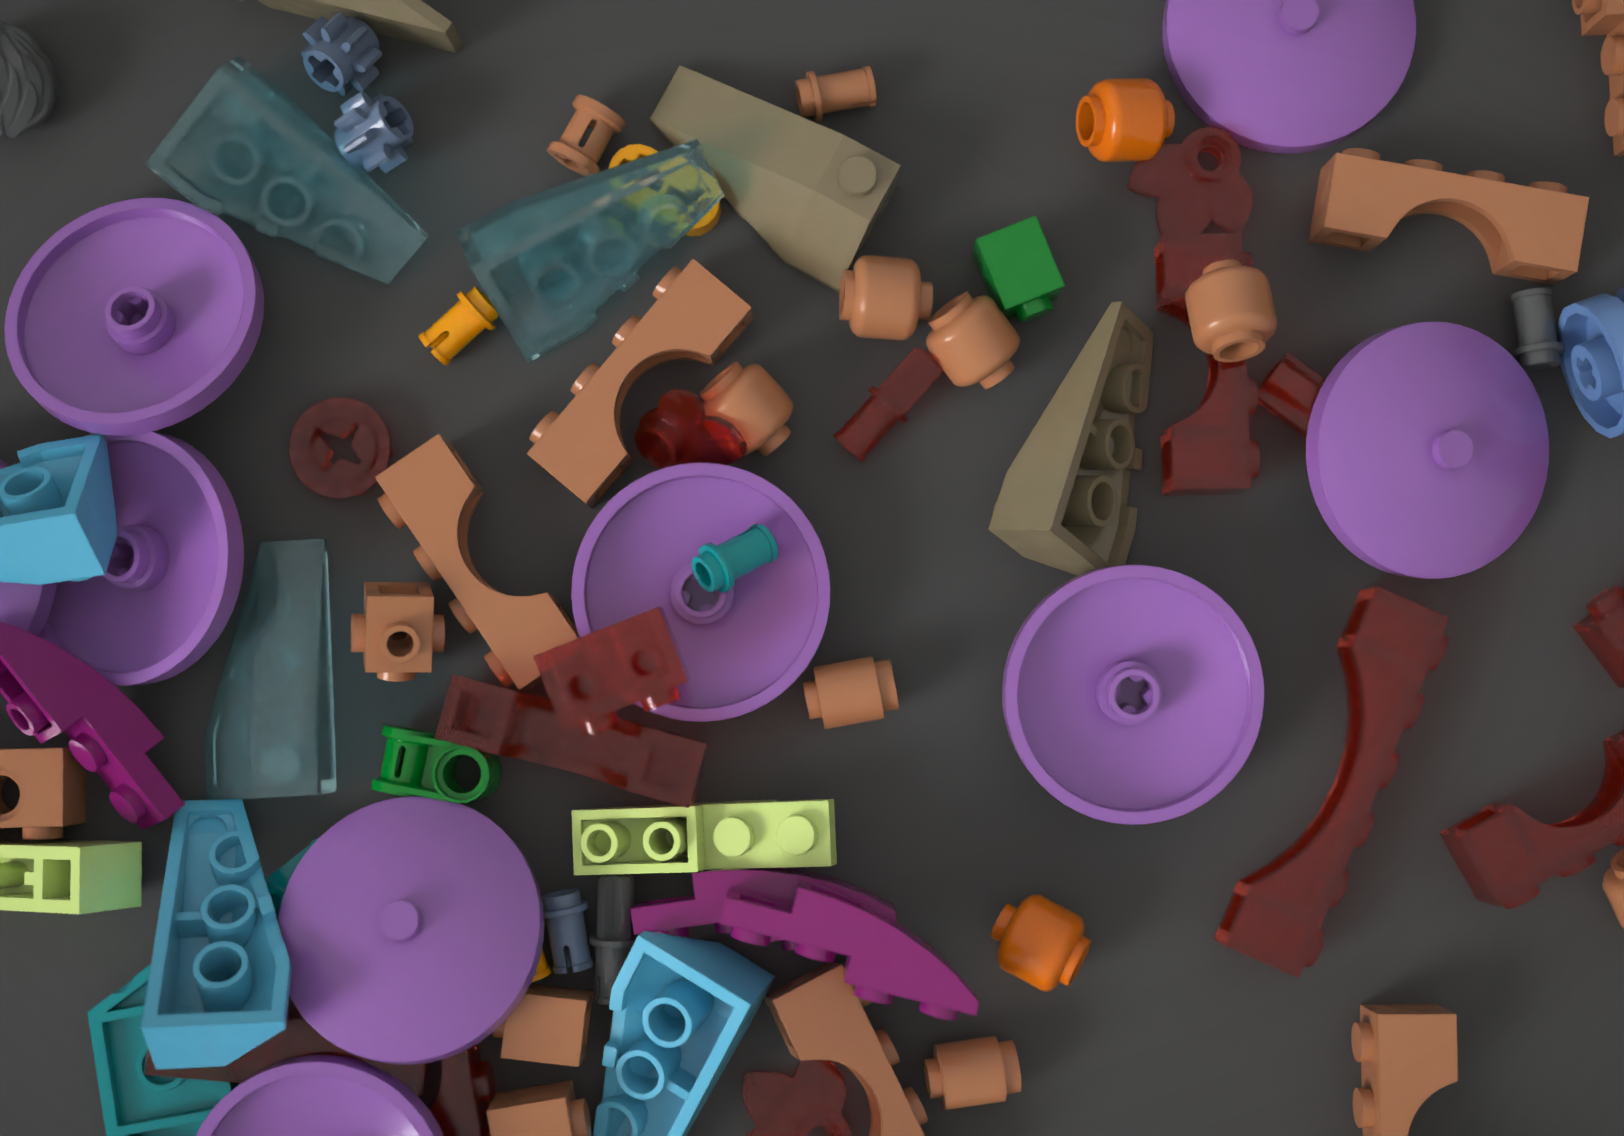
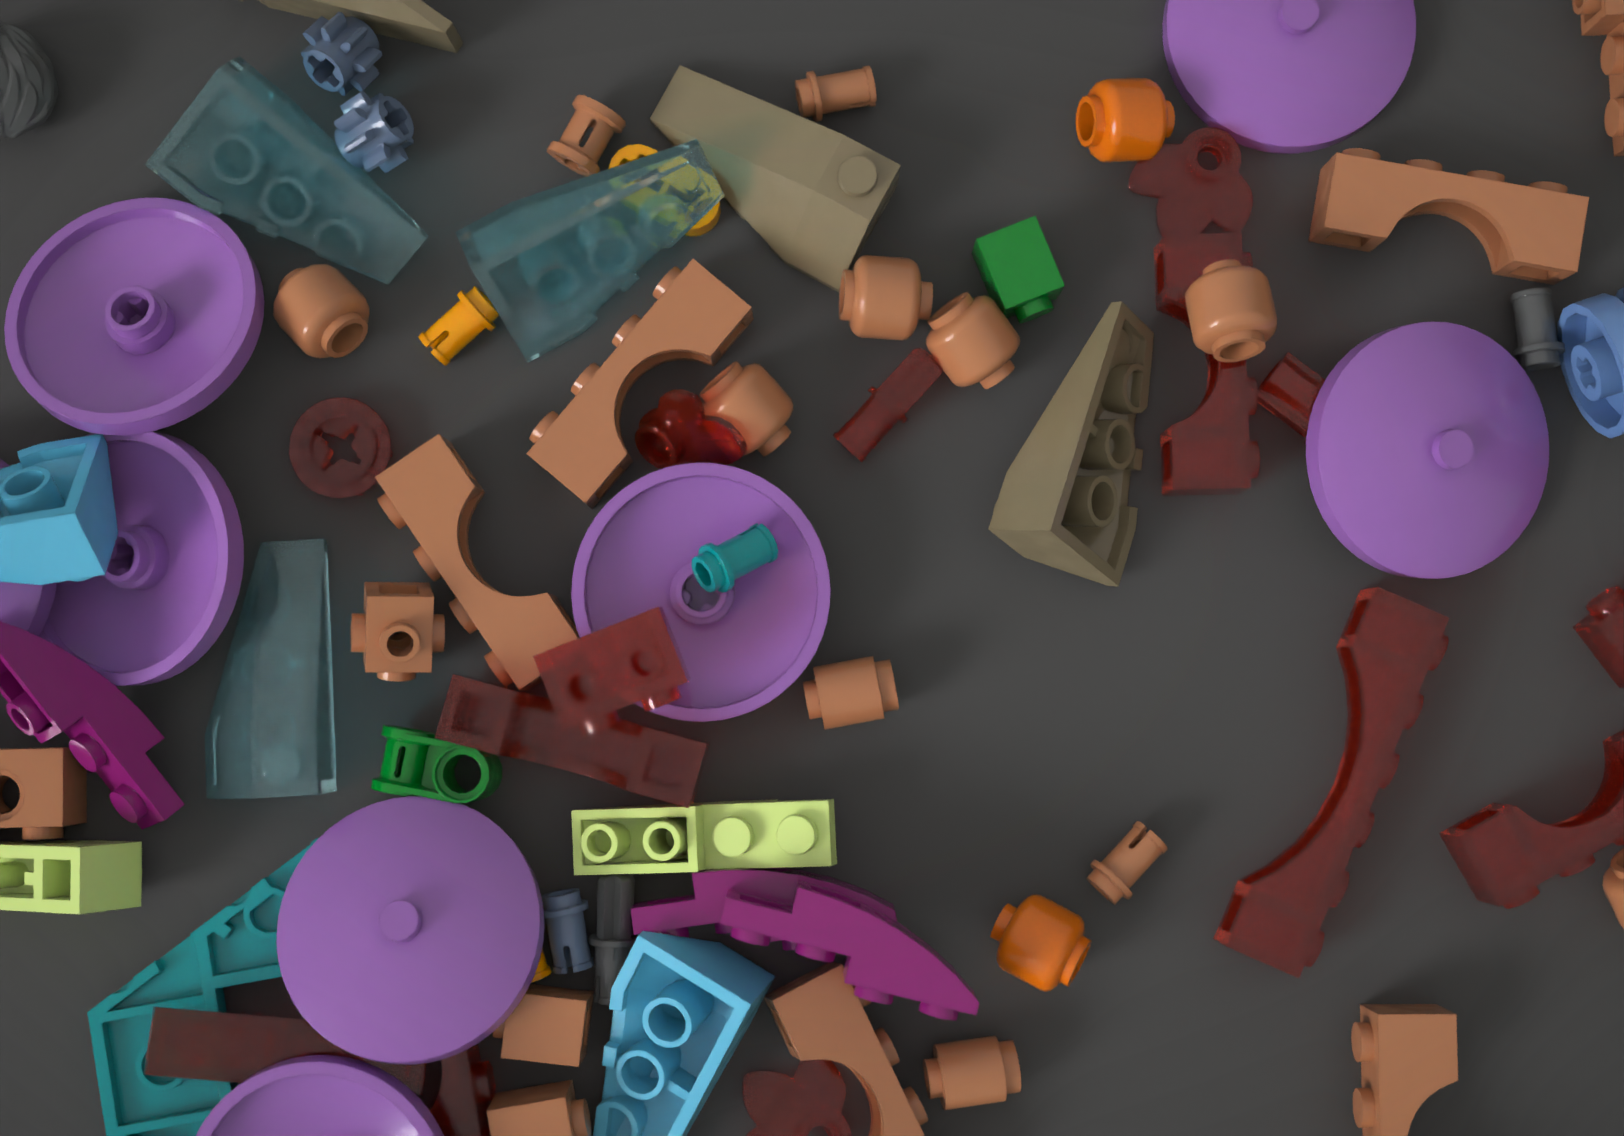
medium azure wedge [141,799,292,1070] -> none
medium lavender dish [1002,564,1264,825] -> none
none -> nougat head [273,264,370,358]
none -> nougat pin [1086,821,1168,905]

